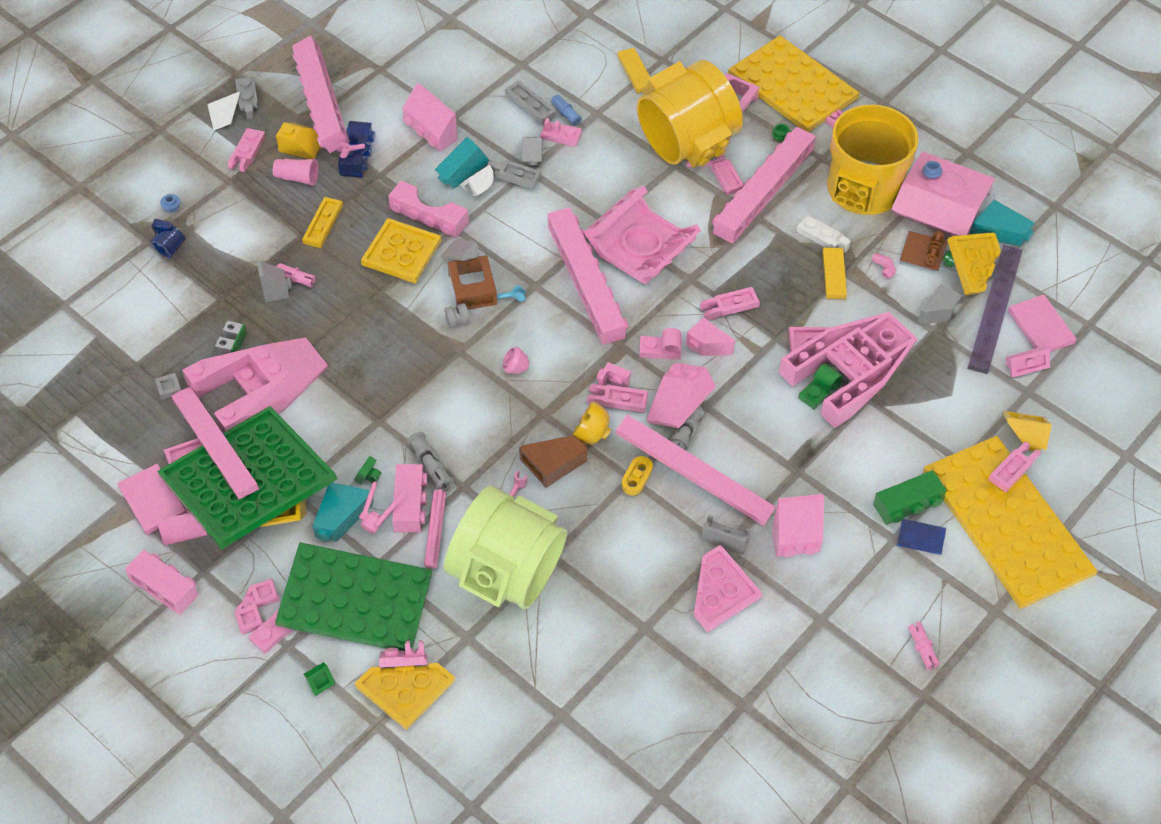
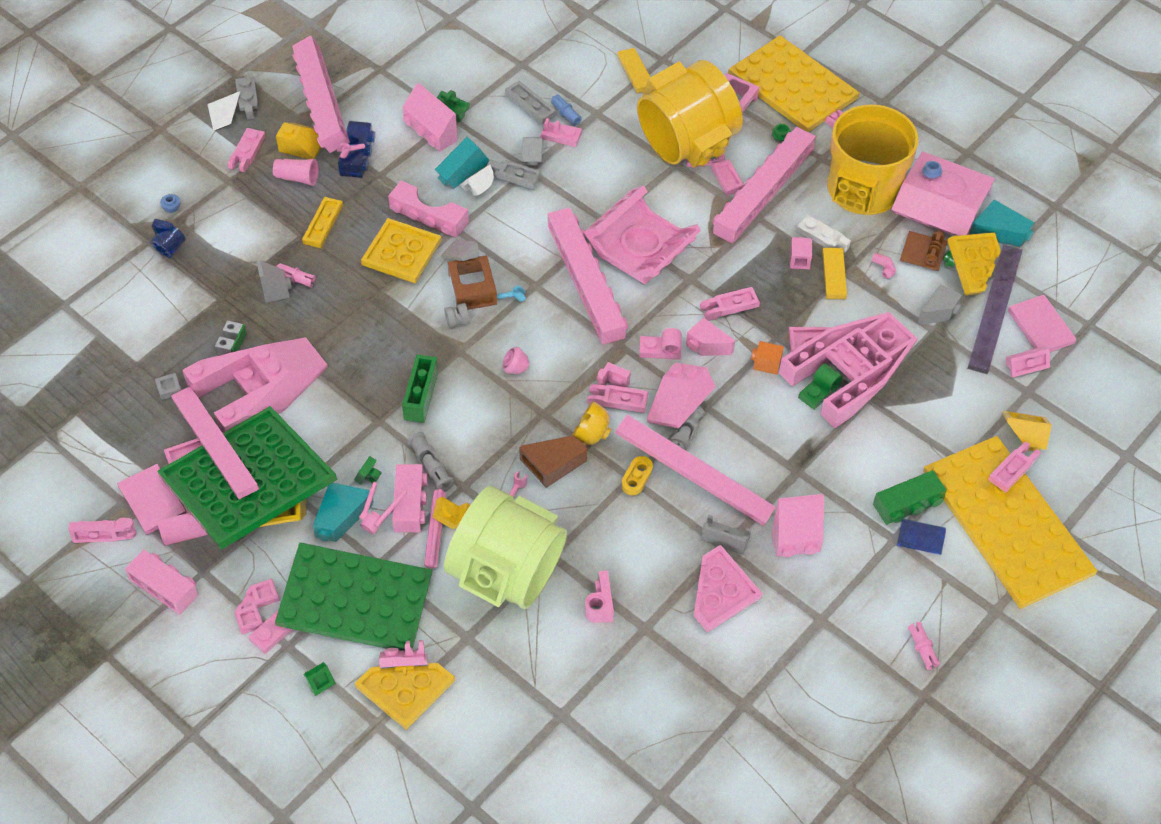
none -> bright pink hinge [68,518,136,543]
none -> green brick [402,354,438,423]
none -> yellow bracket [433,496,470,529]
none -> green hips [437,90,470,122]
none -> bright pink plate [585,571,614,623]
none -> orange brick [751,341,784,375]
none -> bright pink brick [790,237,812,270]

